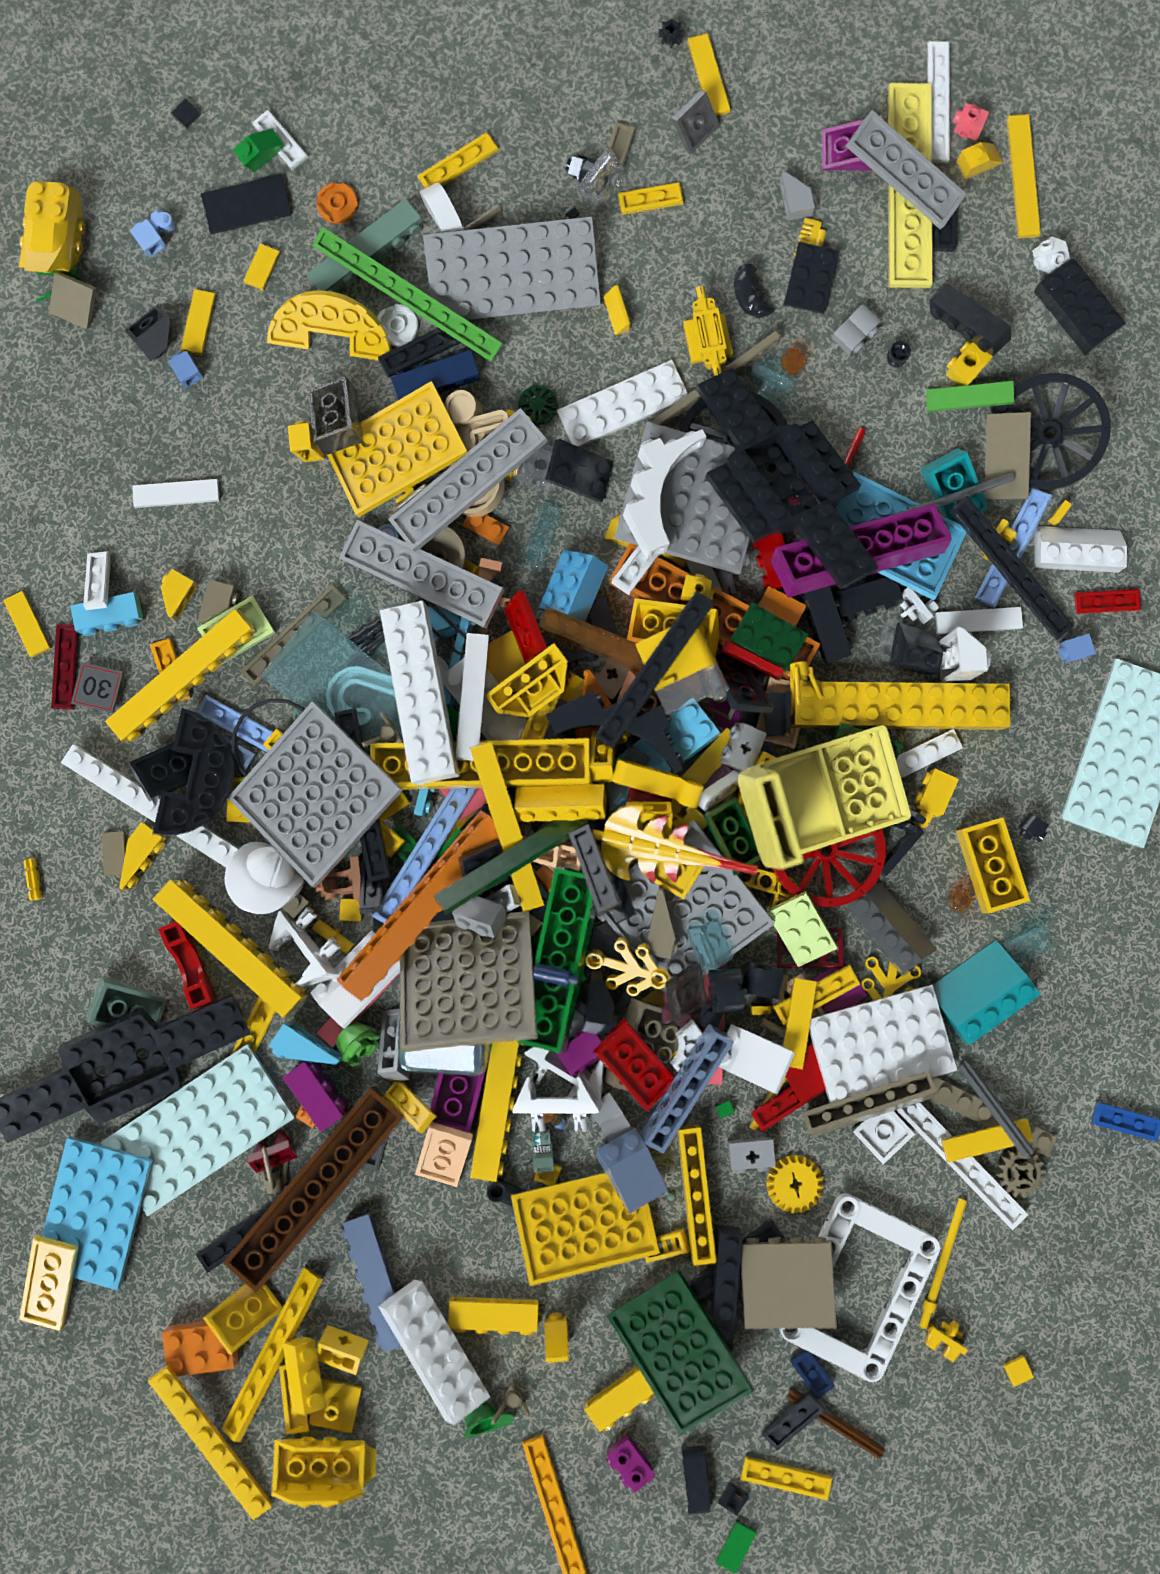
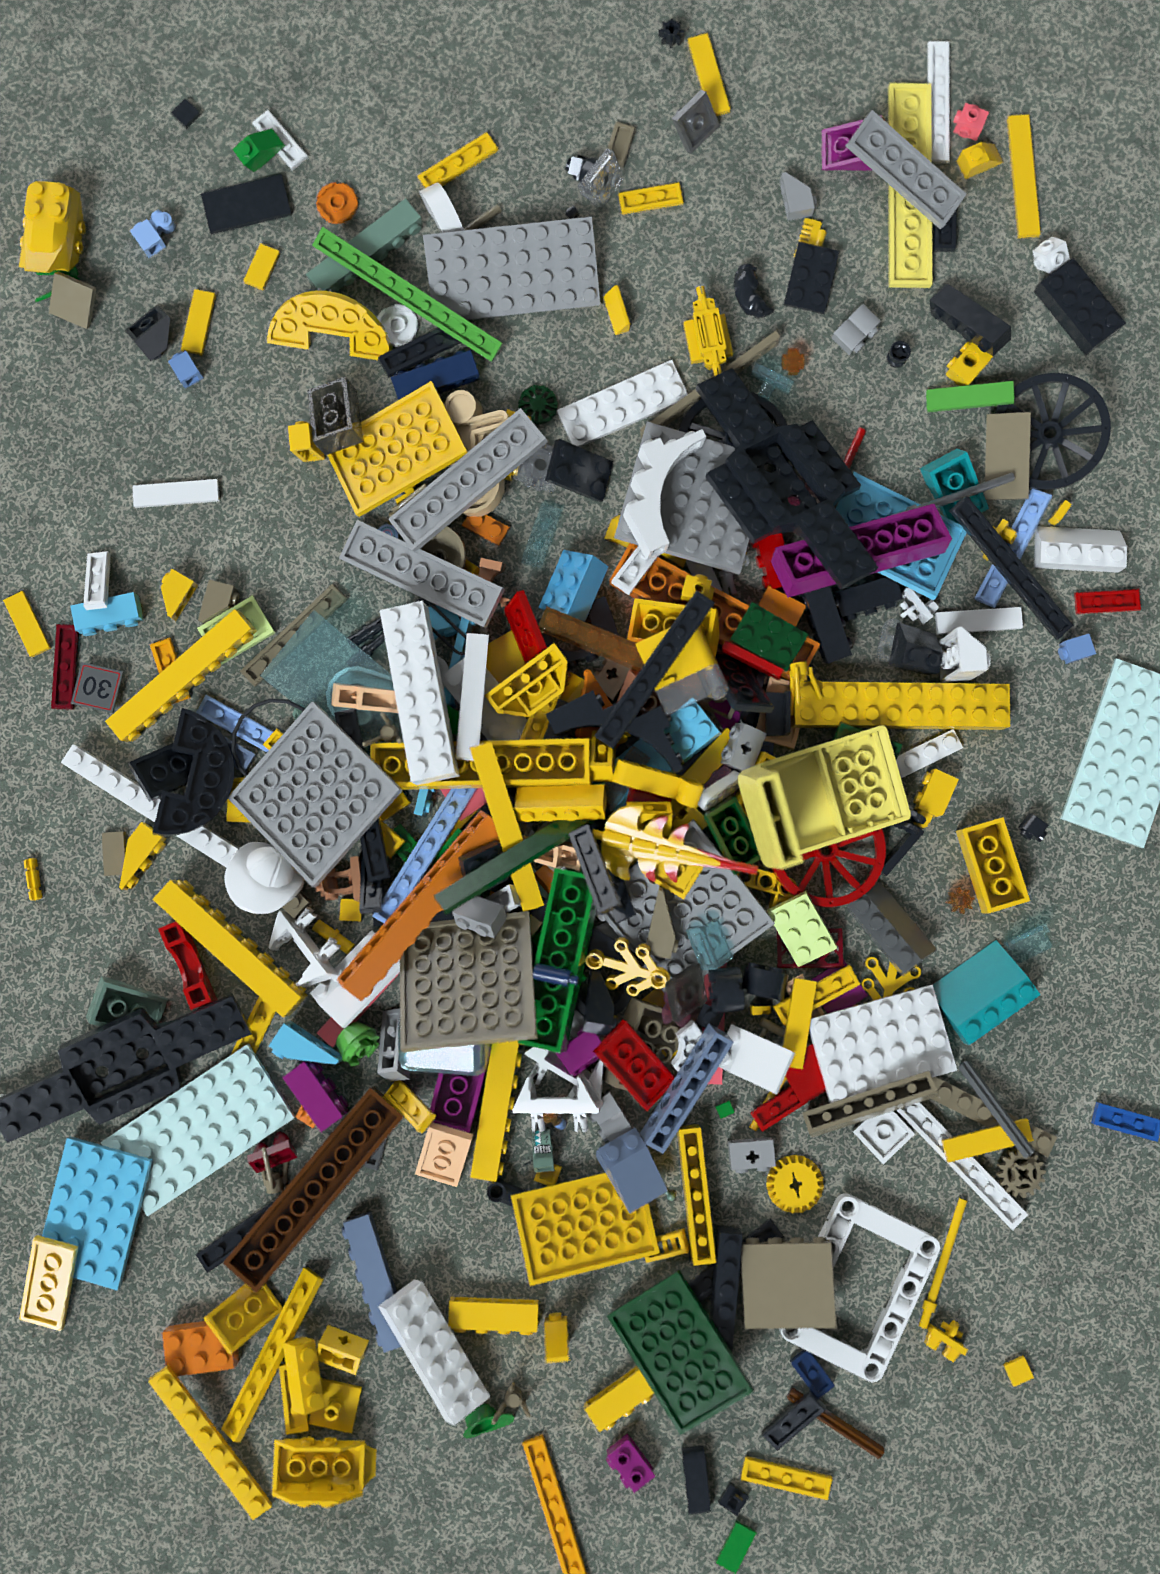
none -> light nougat slope [331,683,398,713]

